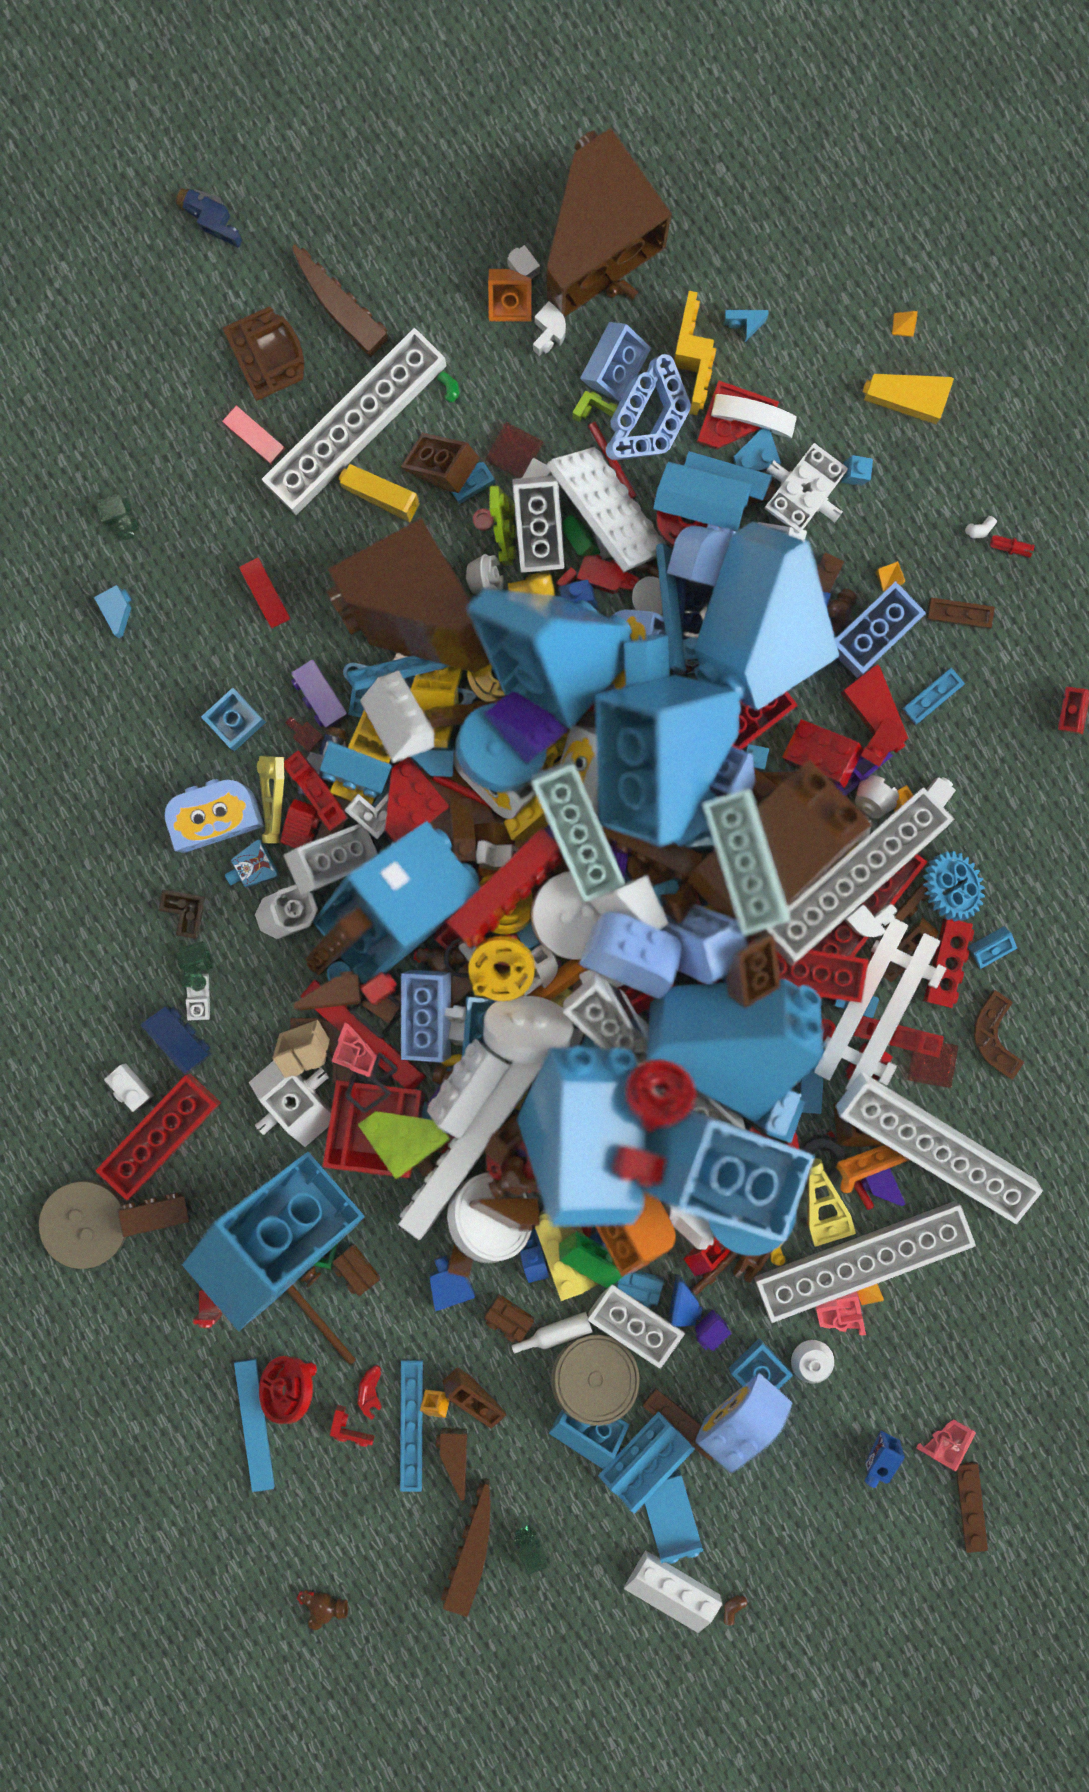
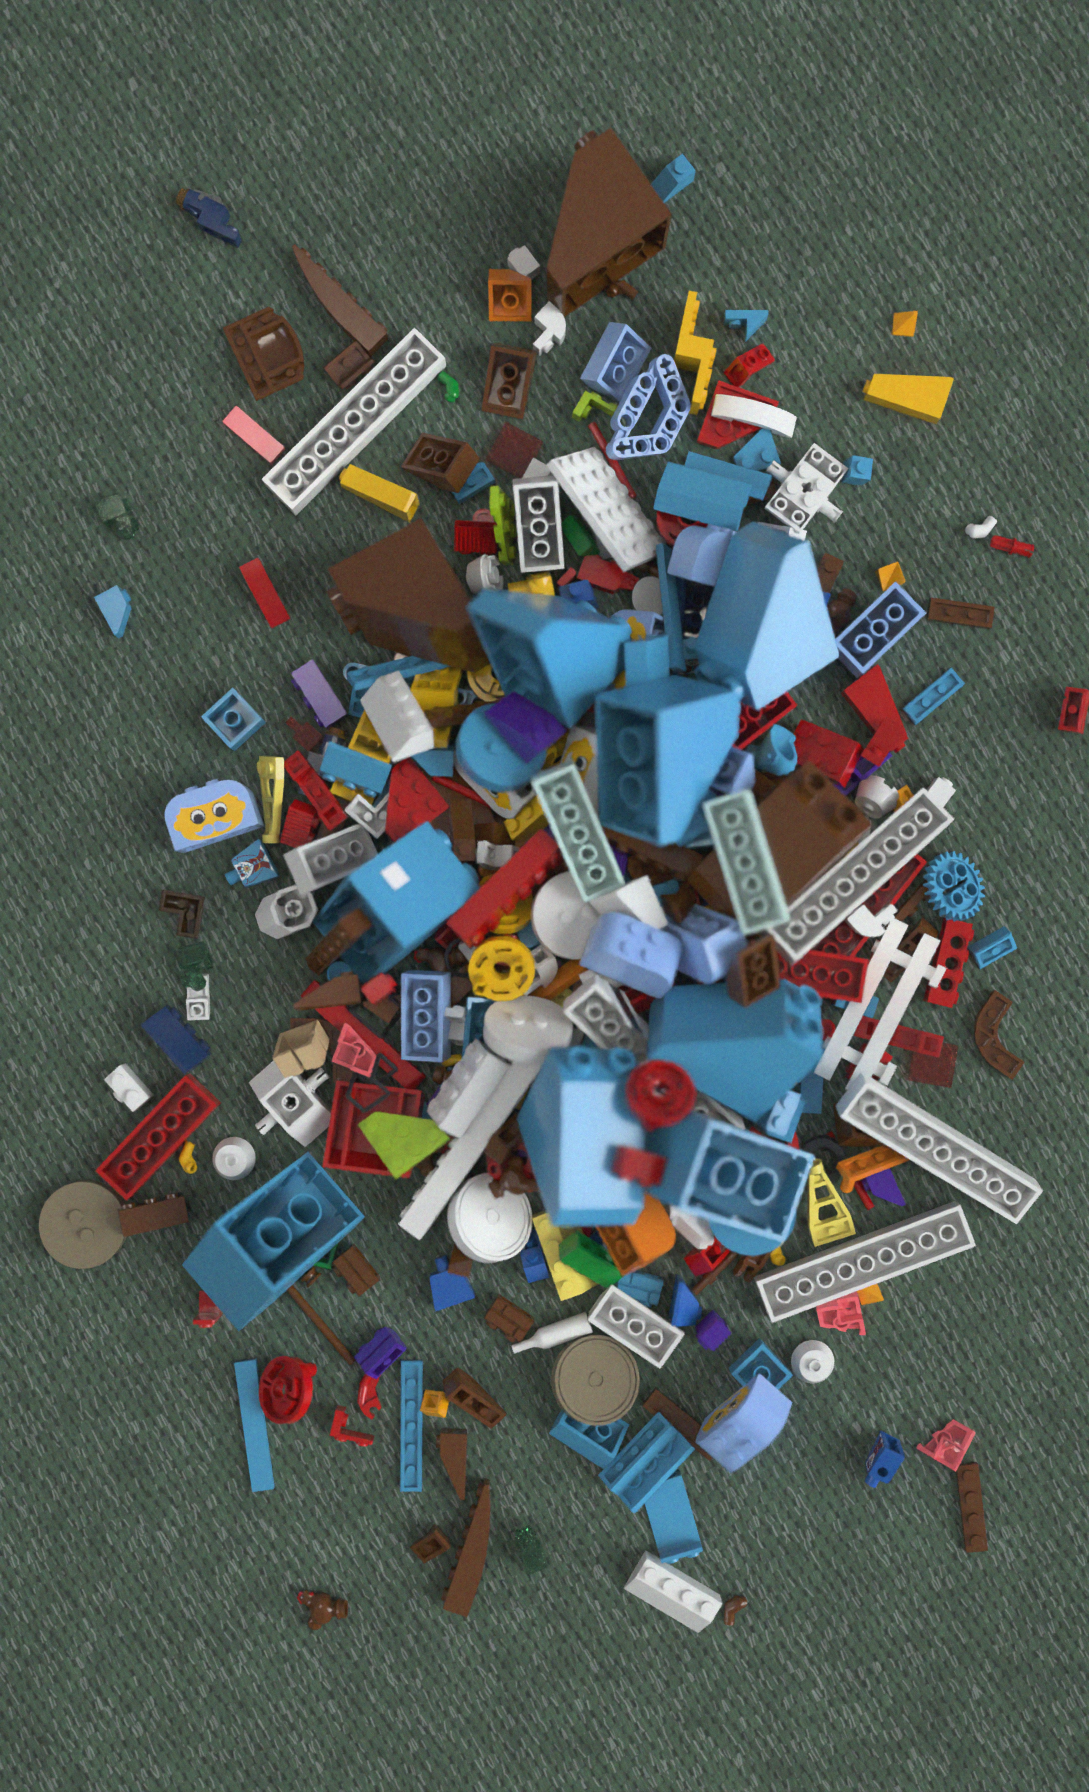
reddish brown slope [470,1198,540,1232] -> none
none -> yellow arm [179,1141,197,1174]
none -> white cone [213,1137,256,1180]
none -> reddish brown bracket [322,340,375,390]
none -> dark purple brick [354,1326,407,1379]
none -> reddish brown slope [410,1524,451,1563]
none -> red brick [454,520,498,555]
none -> reddish brown slope [481,342,537,419]
none -> dark azure slope [651,154,696,203]
none -> red bracket [723,344,775,388]
none -> dark azure helmet [756,724,797,776]

